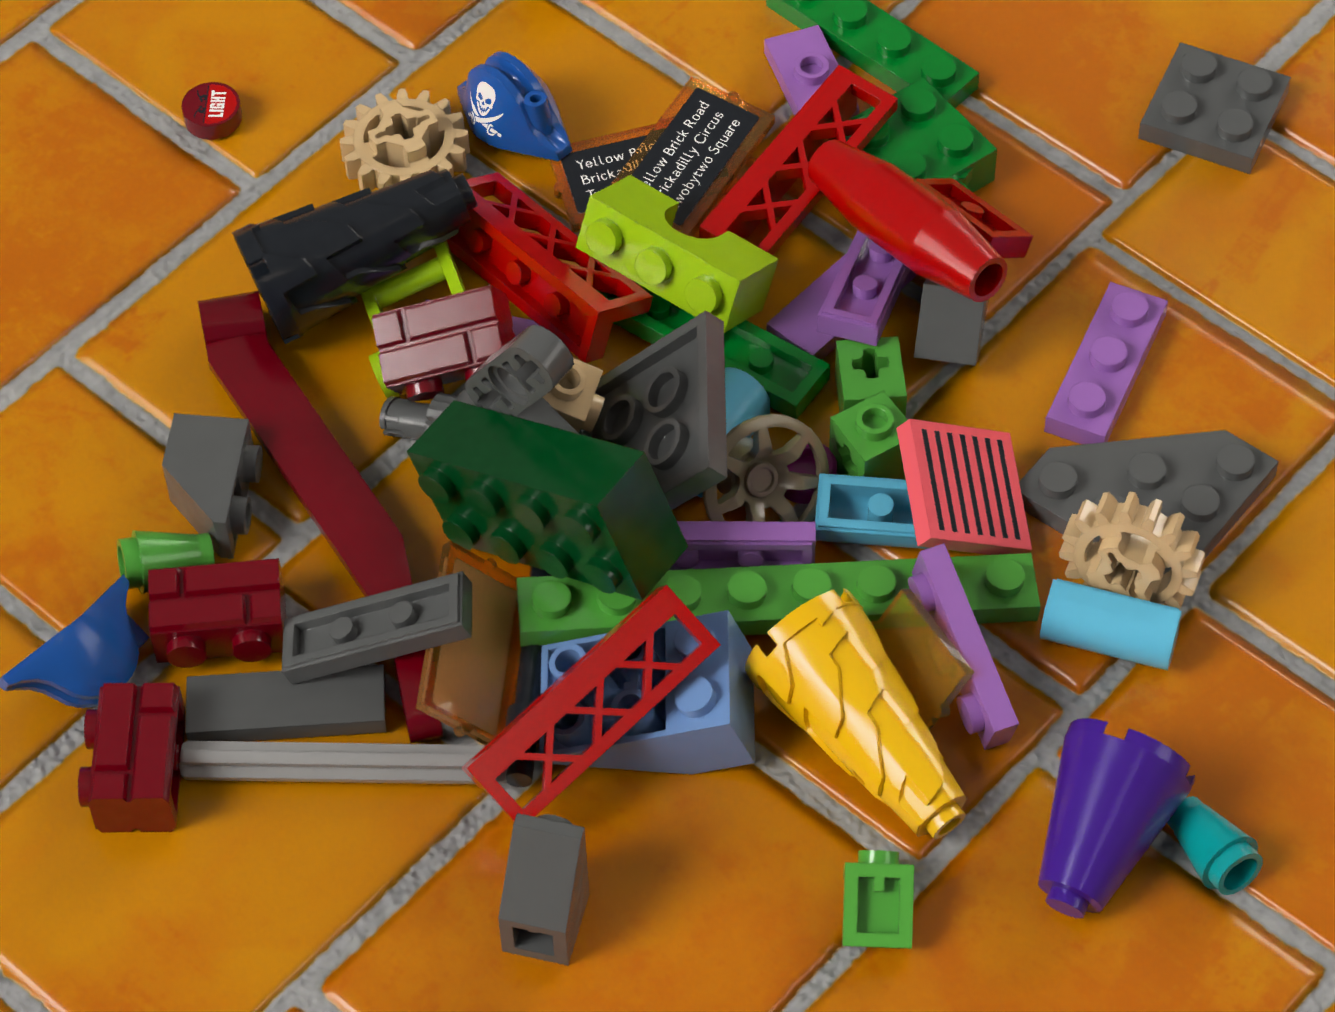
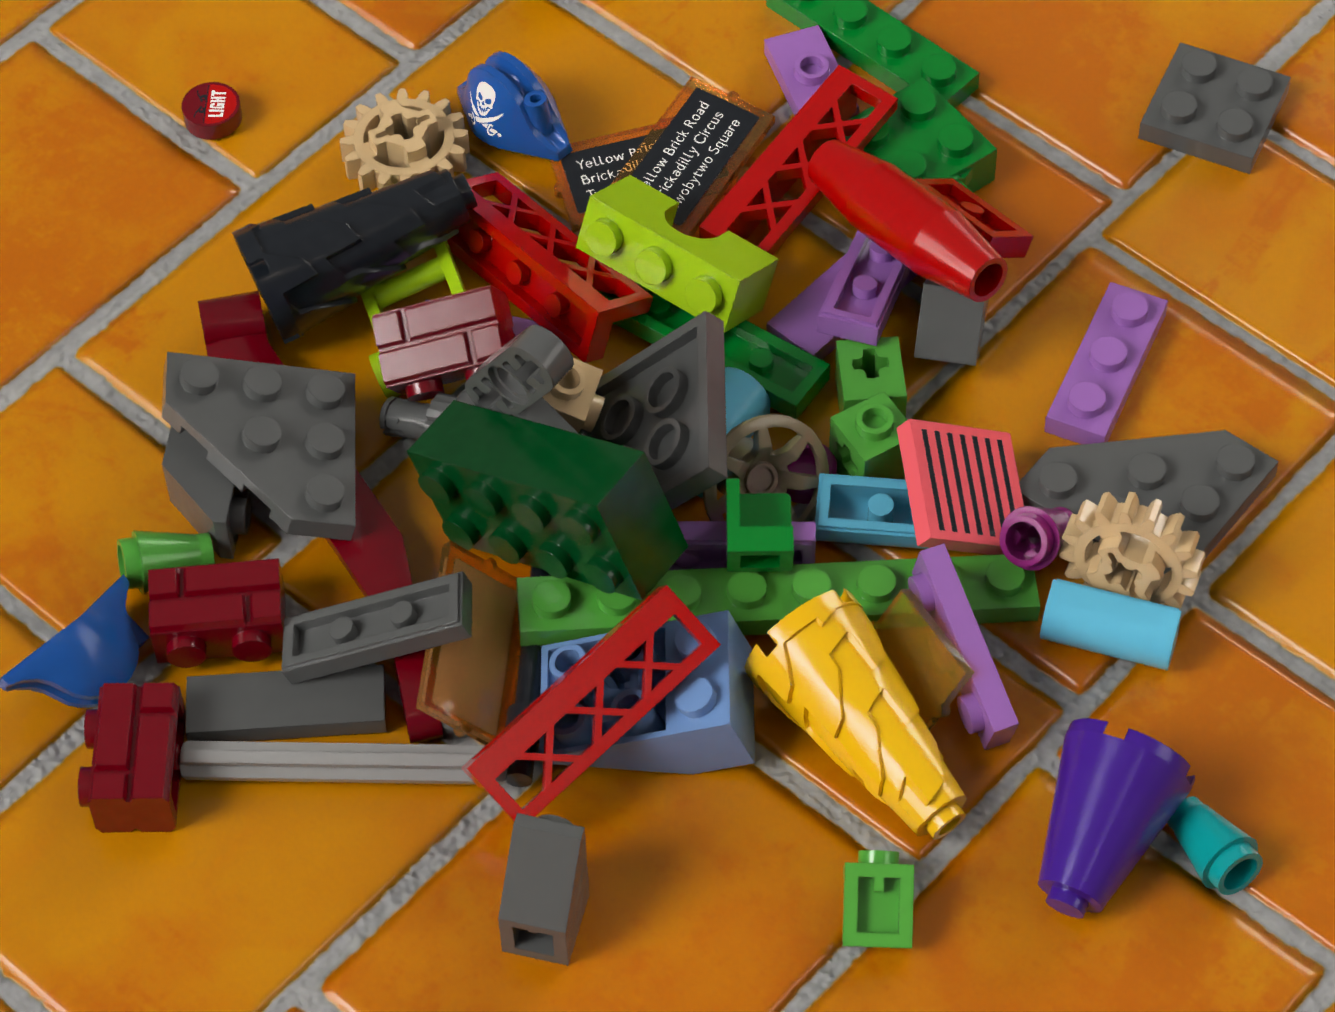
none -> dark grey plate [162,352,356,541]
none -> green panel [726,478,794,572]
none -> magenta cone [999,506,1073,570]

